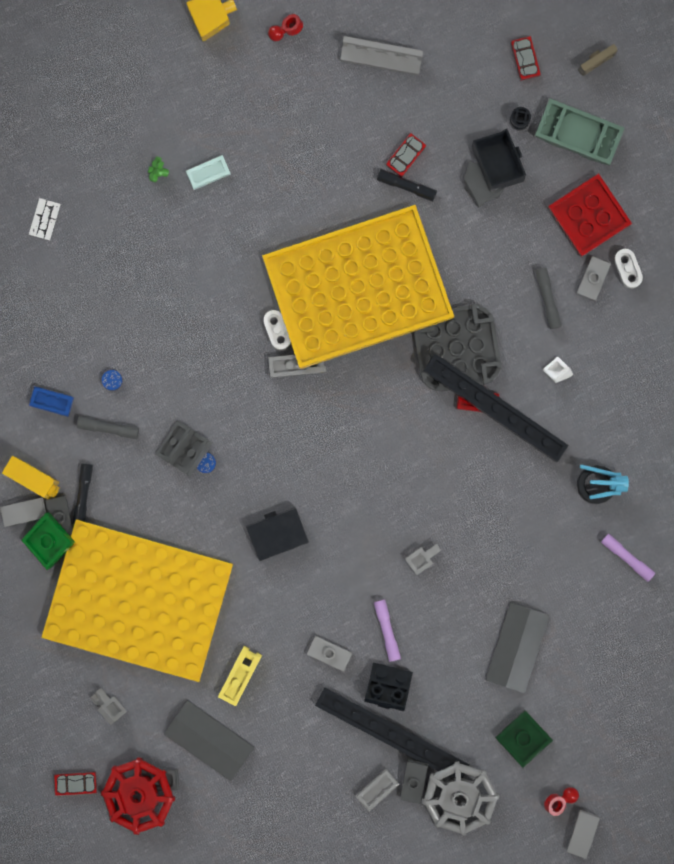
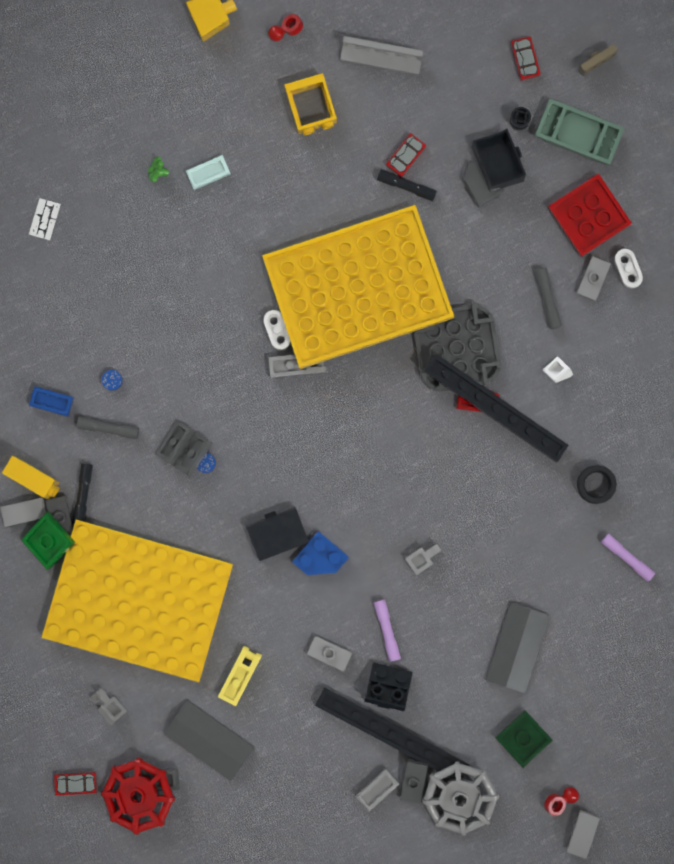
medium azure plant [580,465,629,499] -> none
none -> yellow window [284,73,337,136]
none -> blue plate [292,531,349,575]

